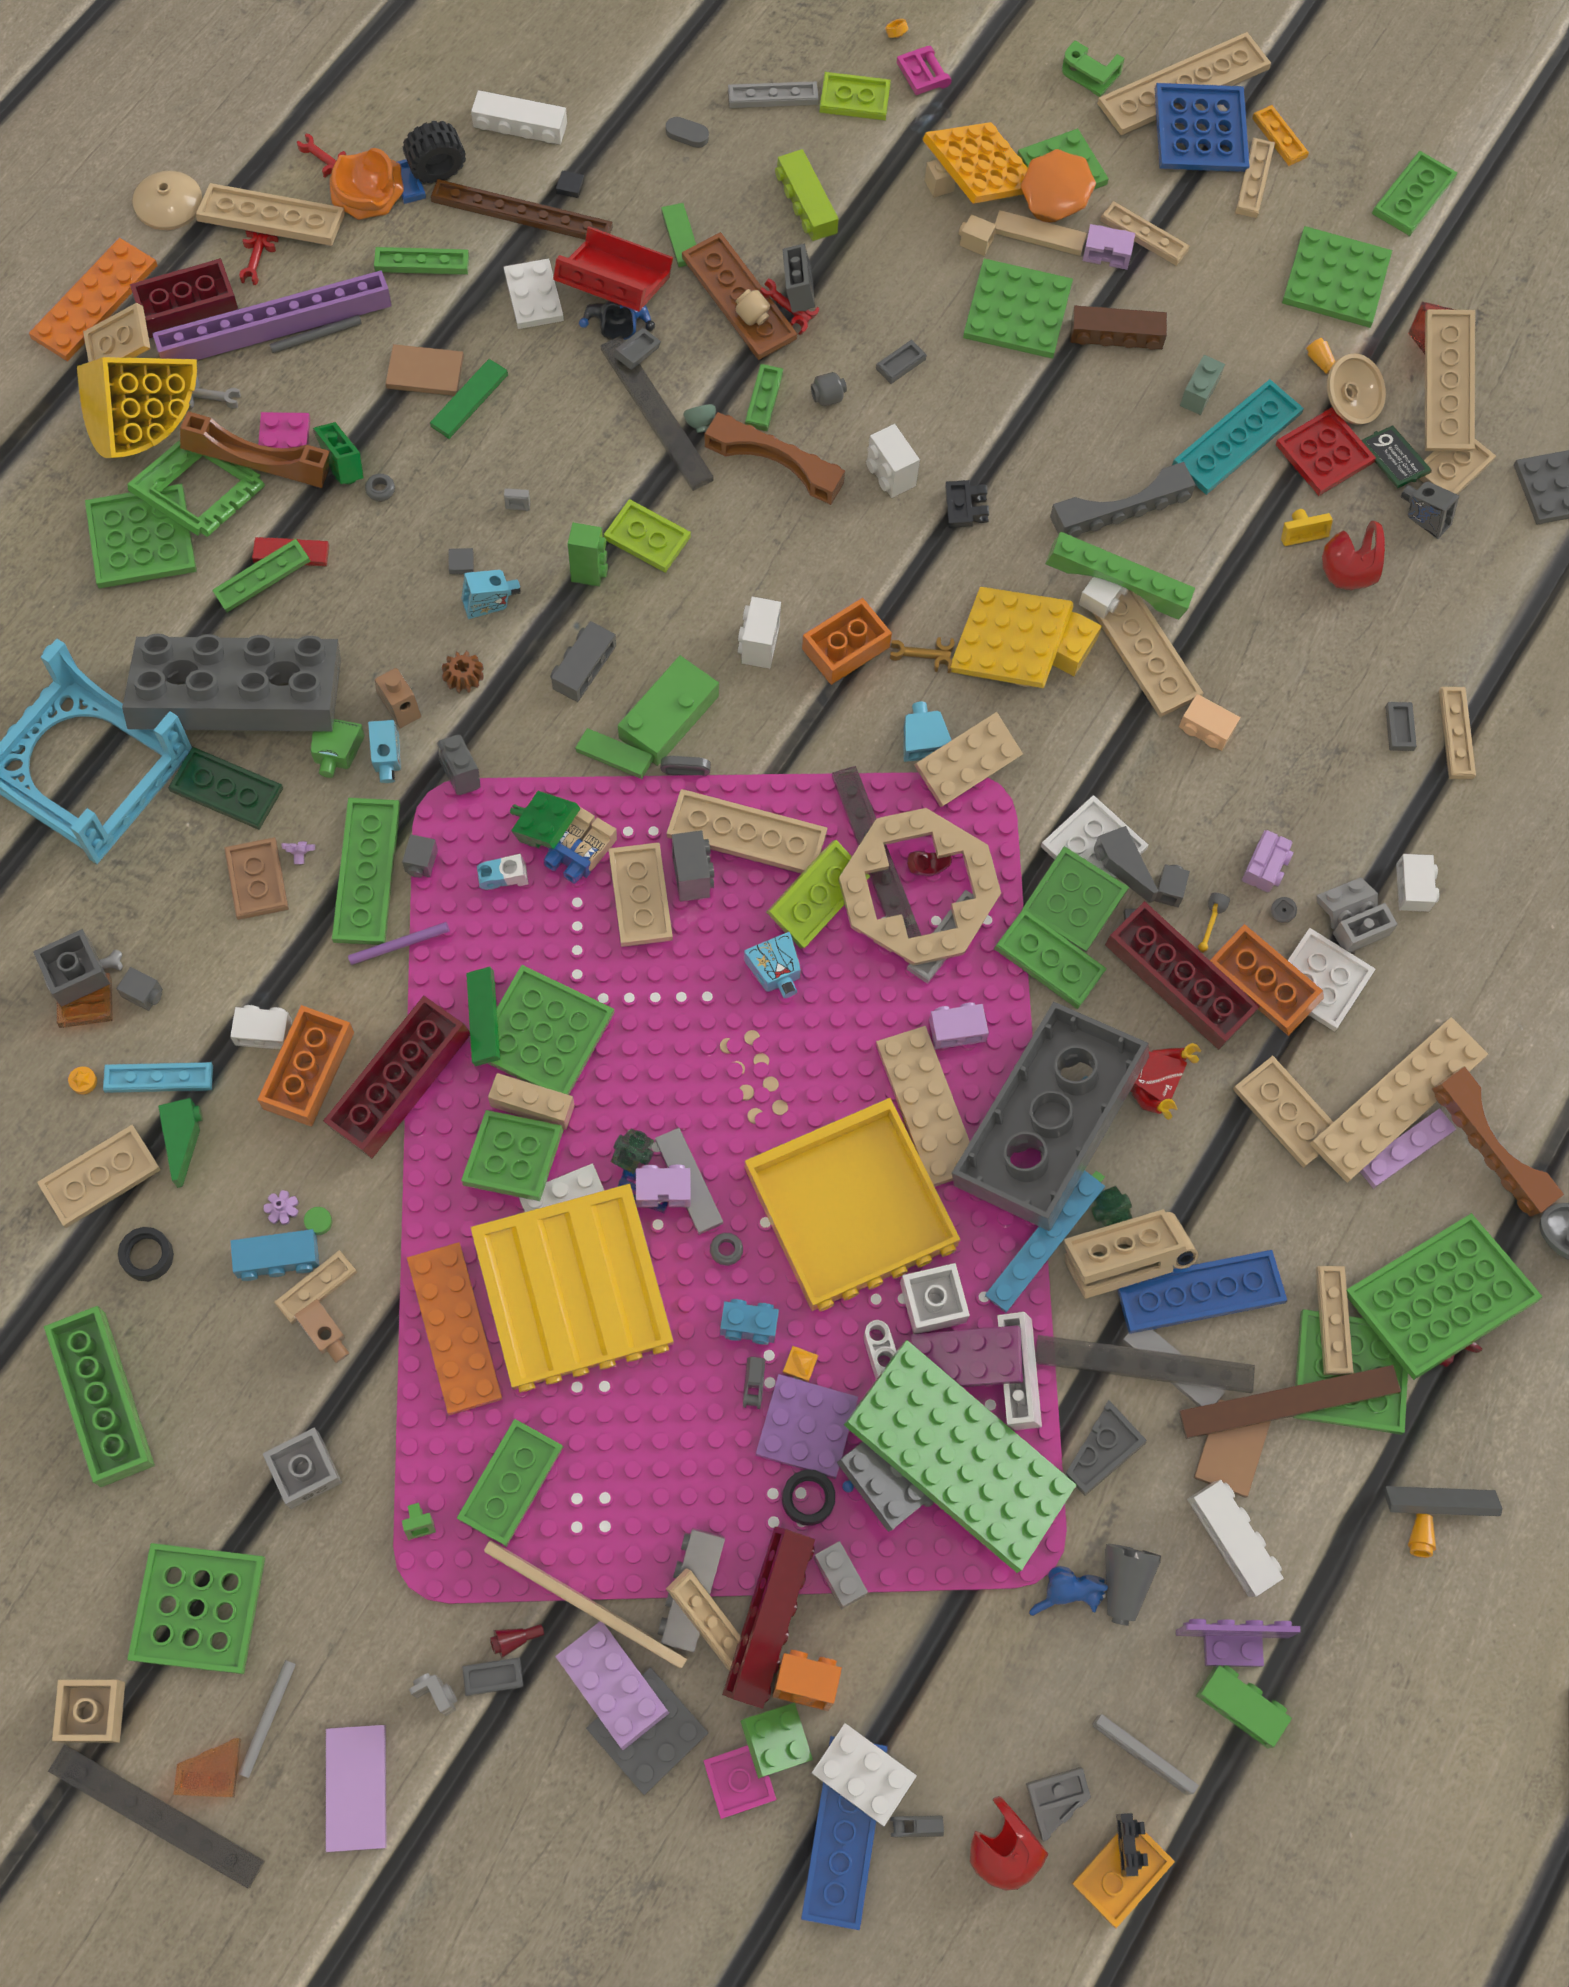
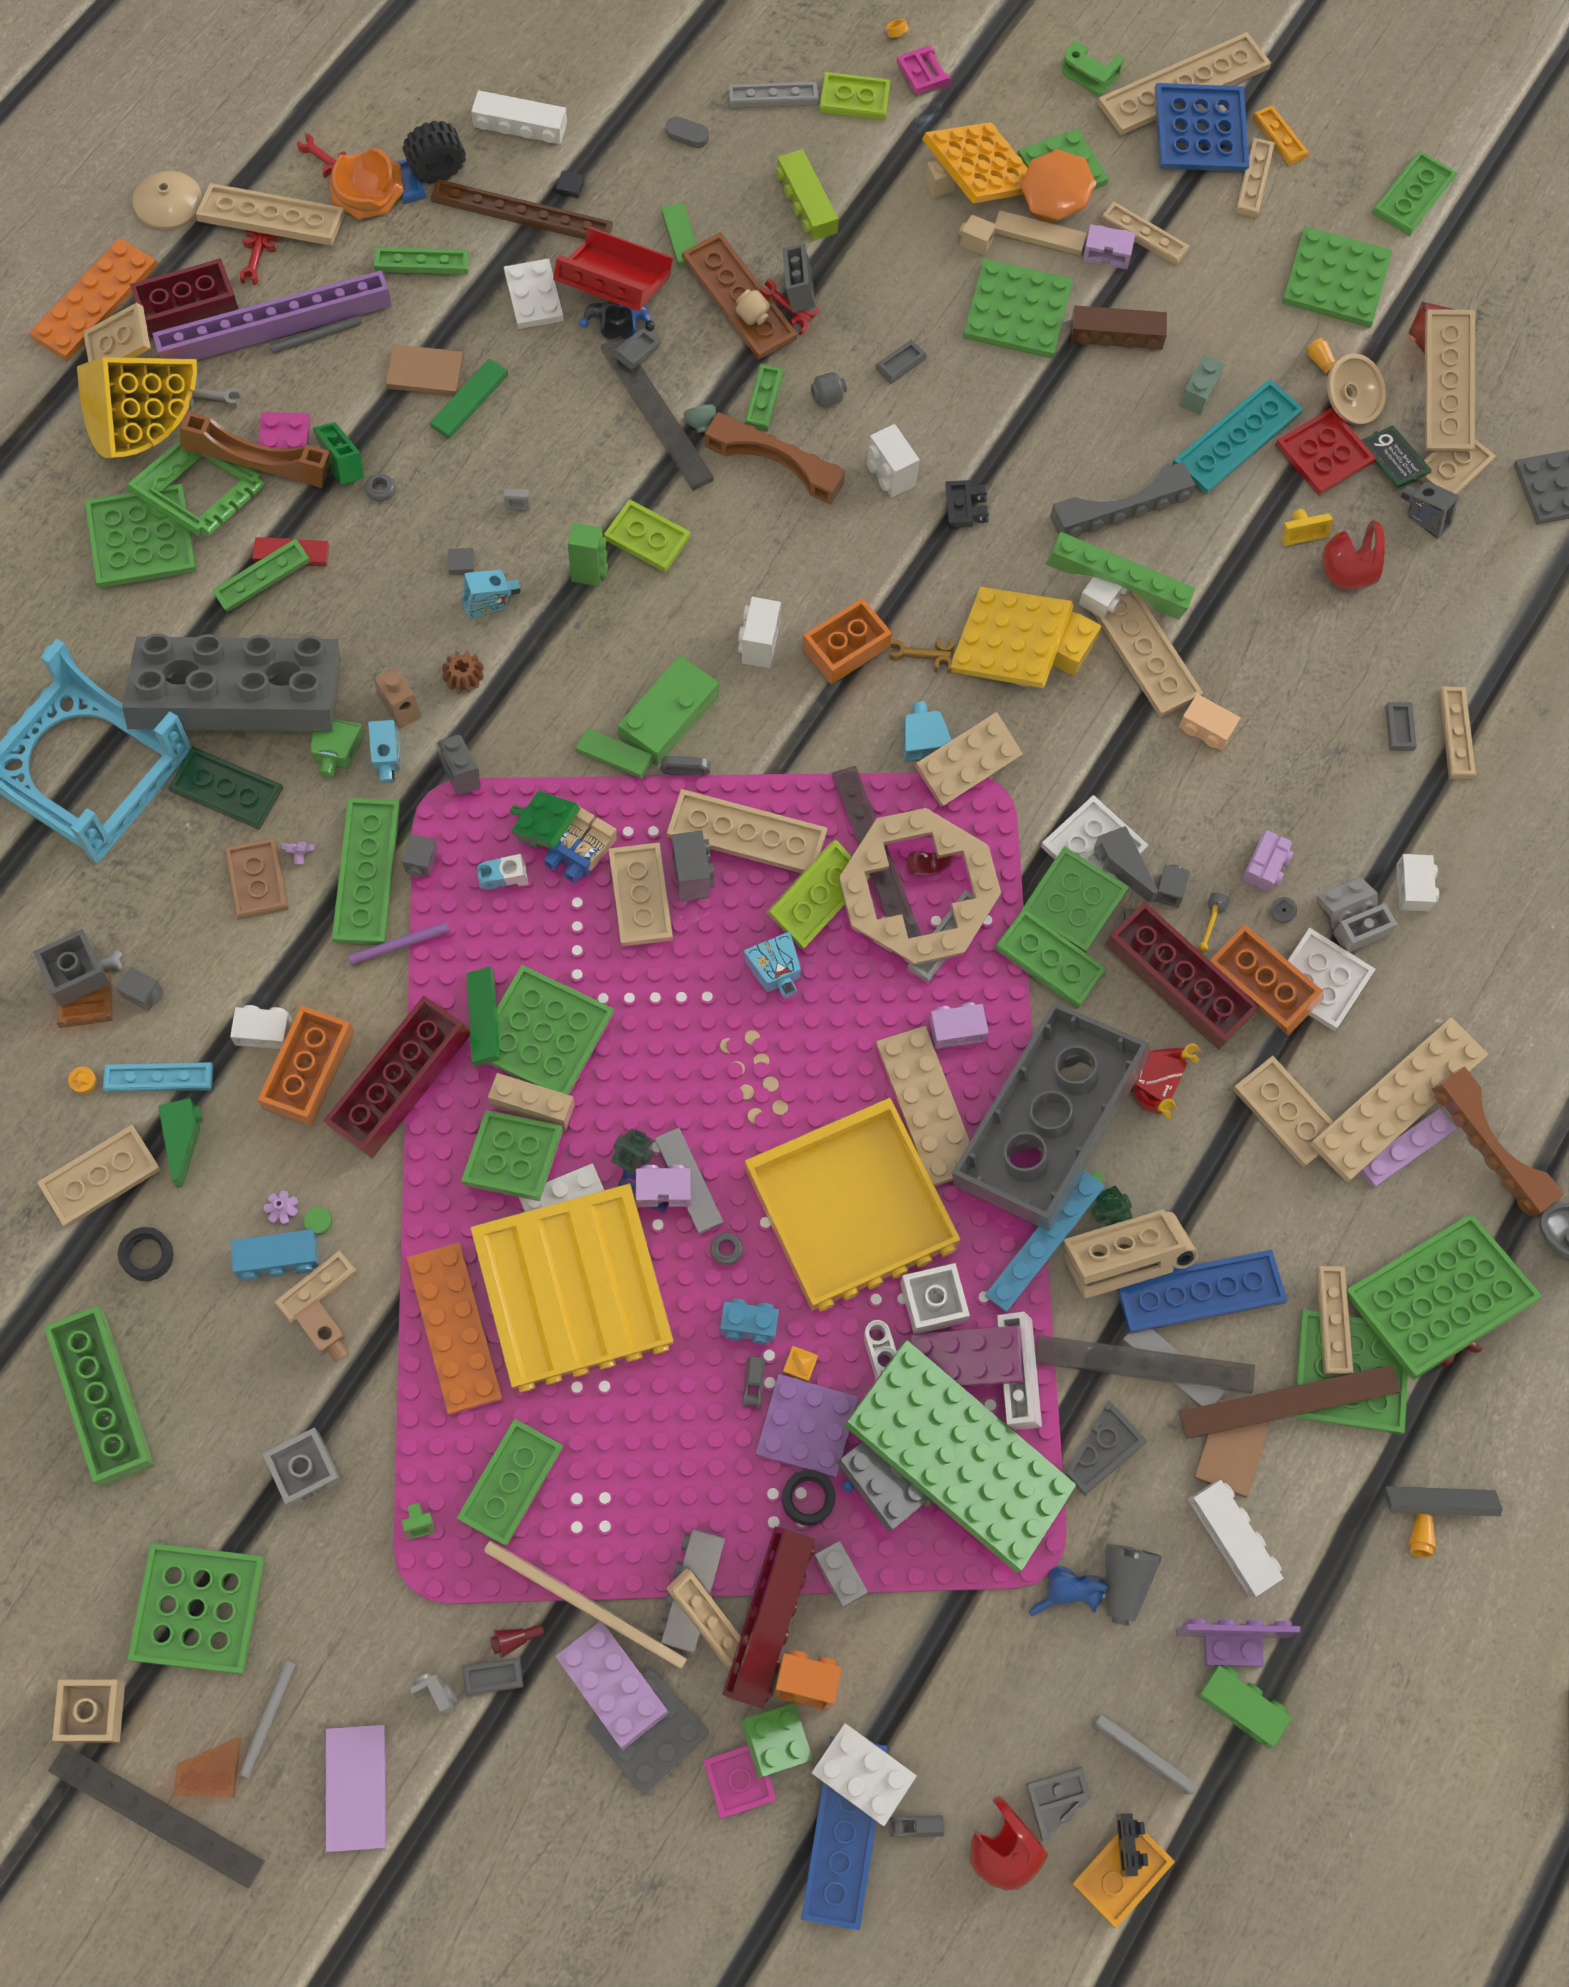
dark grey brick [550,621,616,702] -> none

